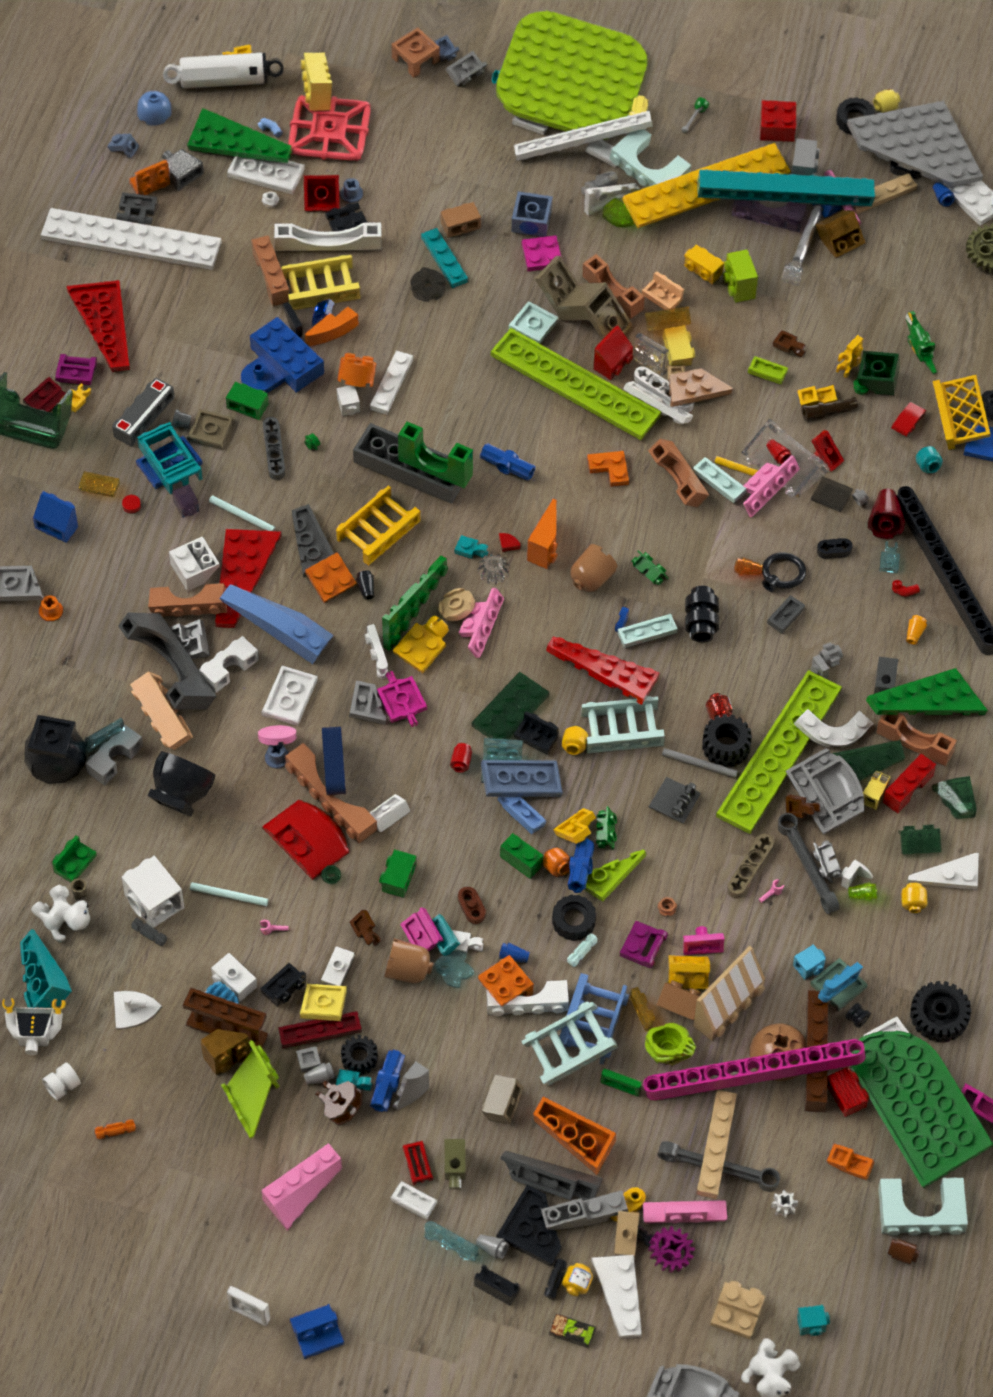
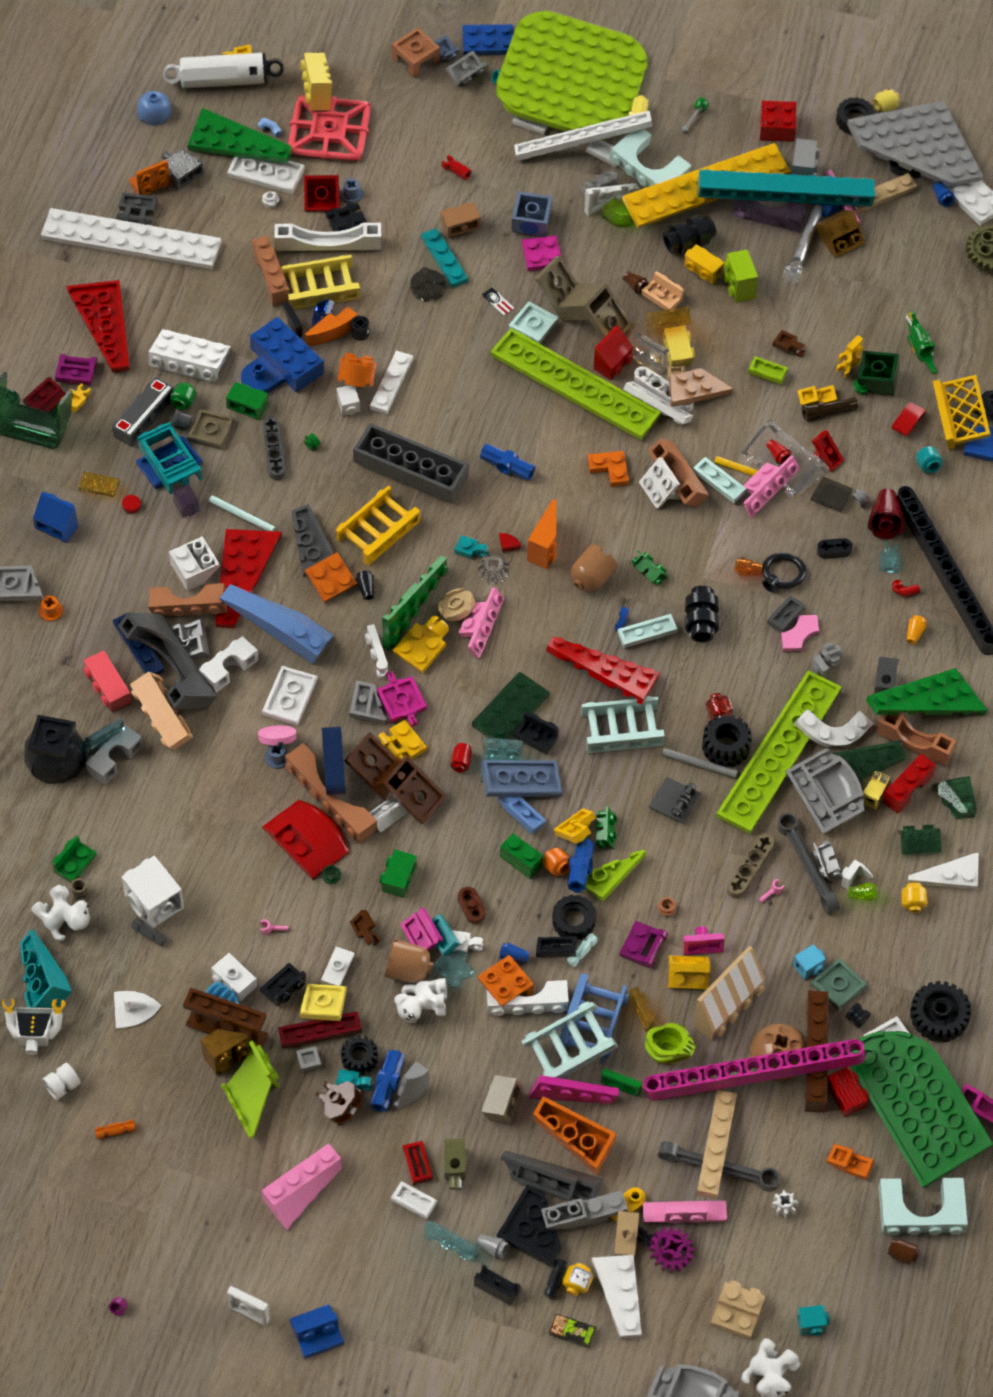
sand blue bracket [107,134,139,158] -> none
black plate [147,751,216,817] -> none
light aqua bar [190,882,268,906] -> none
light grey cone [304,1062,335,1085] -> none
green arch [398,421,473,488] -> none
yellow head [562,726,588,755] -> none
nougat arch [582,254,645,319] -> none
medium nougat brick [656,980,702,1020] -> none
reddish brown plate [786,795,820,818] -> none
dark azure plate [818,962,863,1002] -> none
none -> coral brick [83,650,132,712]
none -> magenta hinge [109,1297,127,1316]
none -> dark blue plate [112,613,165,675]
none -> white bracket [148,329,230,382]
none -> green head [170,383,197,410]
none -> reddish brown bracket [344,733,447,824]
none -> black wheel [351,316,370,341]
none -> yellow plate [378,720,427,760]
none -> white animal [394,978,447,1023]
none -> red bar [441,155,472,181]
none -> blue plate [463,24,514,56]
none -> sticker [482,288,514,315]
none -> dark pink wing [529,1075,619,1104]
none -> black tile [536,936,578,957]
none -> reddish brown cone [623,271,649,294]
none -> white bracket [639,458,681,508]
none -> black piece [663,214,716,255]
none -> bright pink tile [781,615,819,652]

